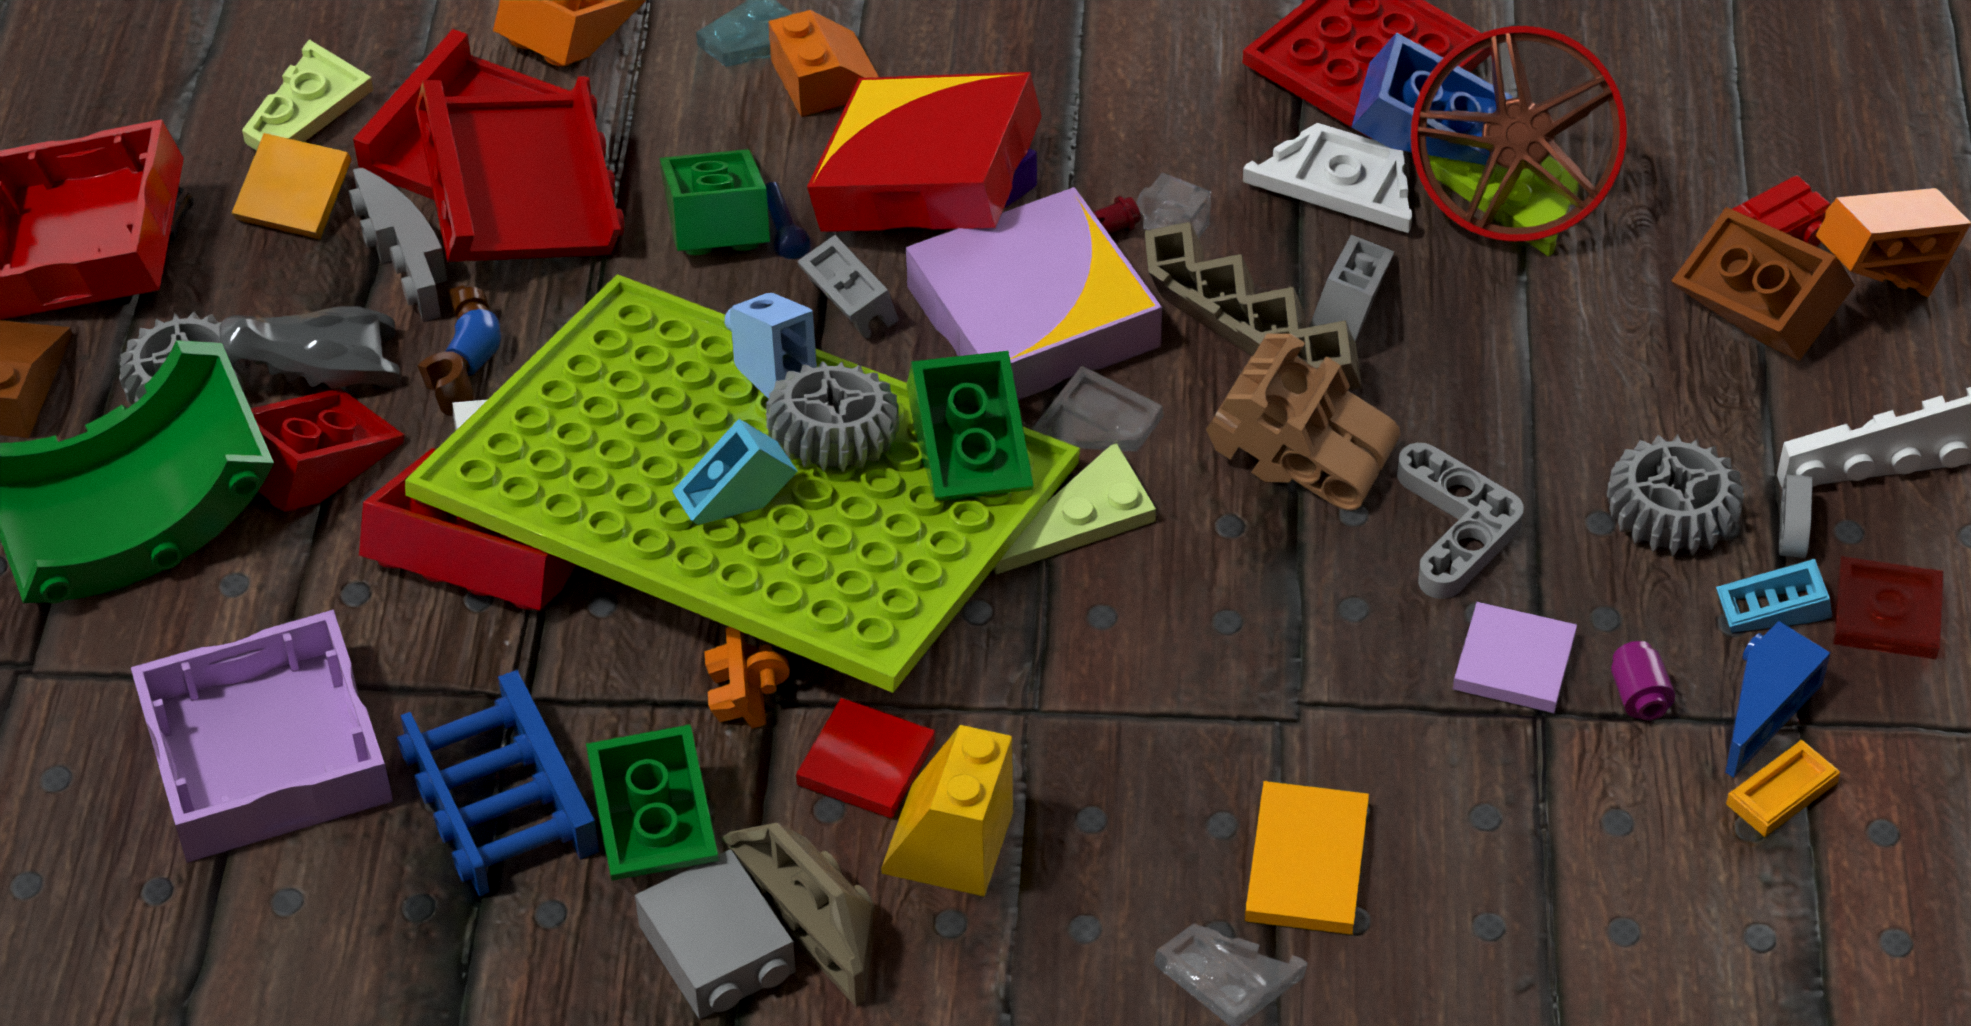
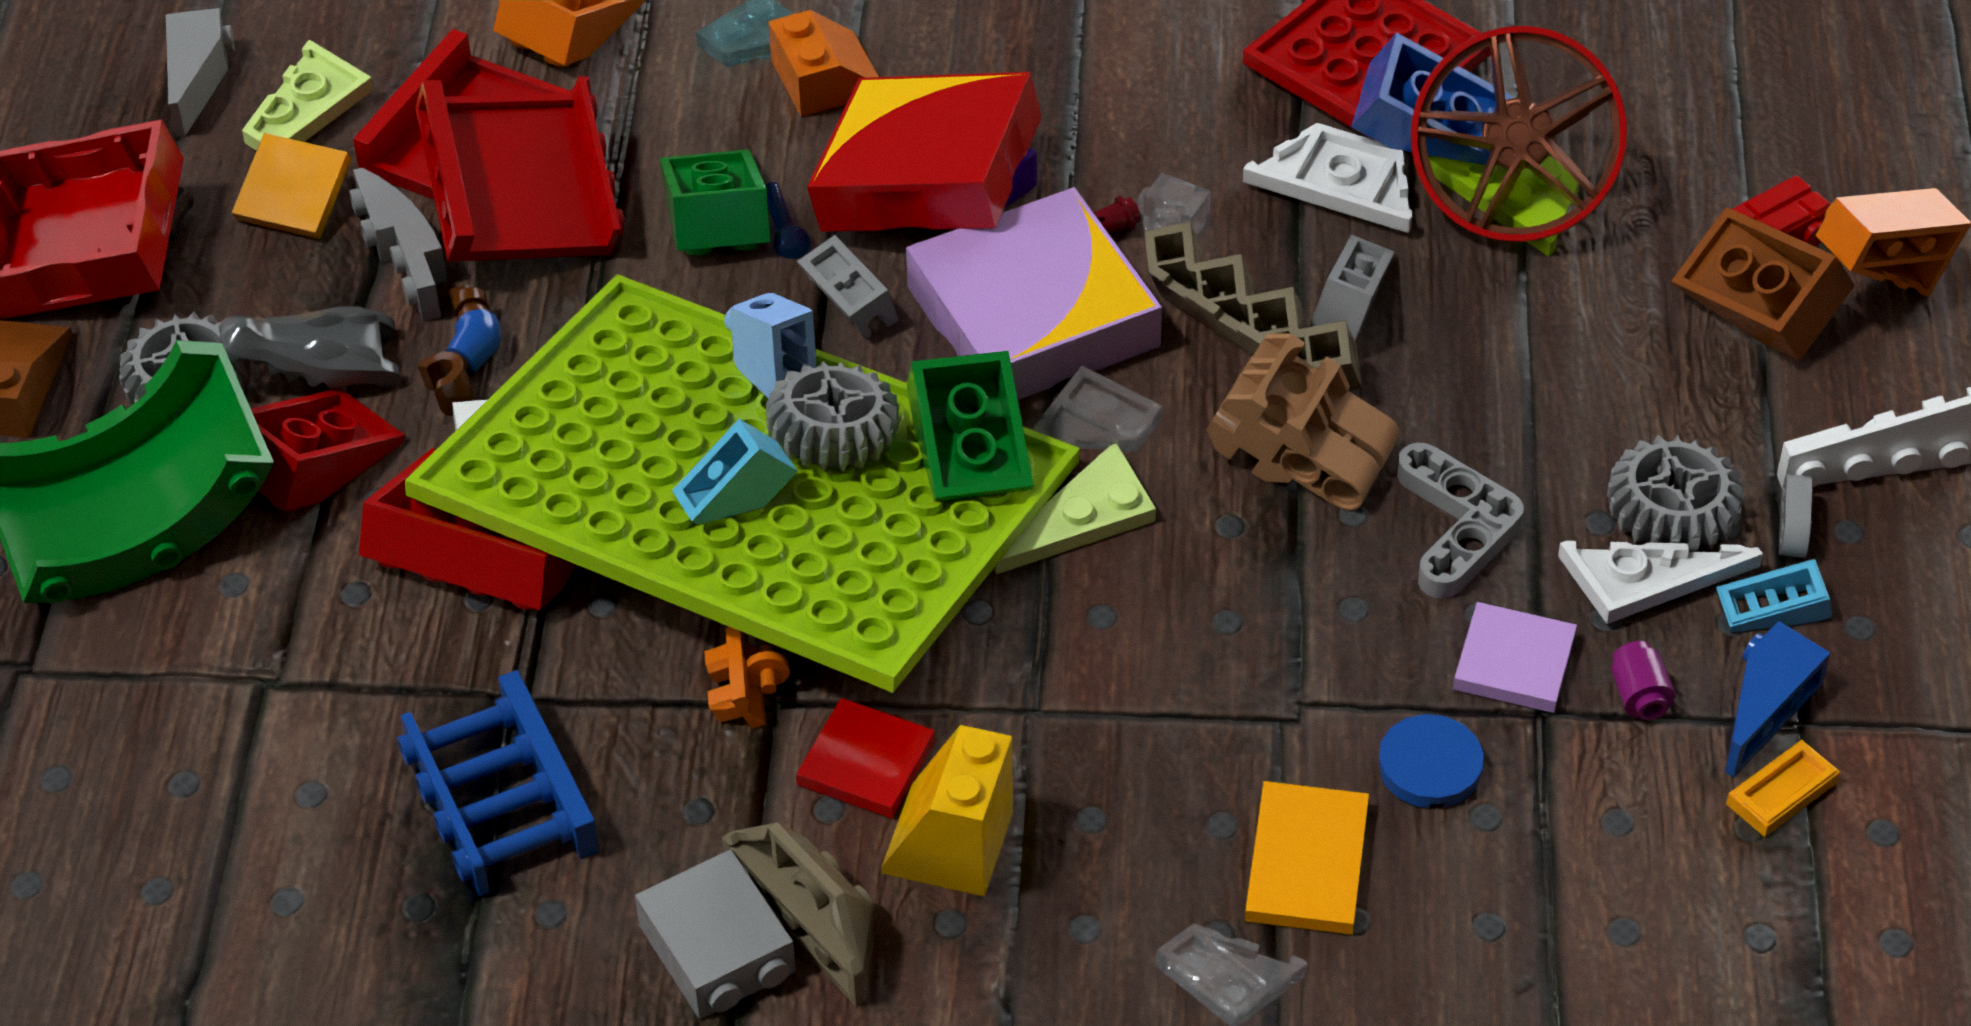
lavender tile [131,610,393,863] -> none
green slope [586,724,719,881] -> none
clear red tile [1833,556,1944,659] -> none
none -> light grey slope [166,8,235,137]
none -> blue tile [1378,714,1484,808]
none -> white wing [1558,541,1763,624]

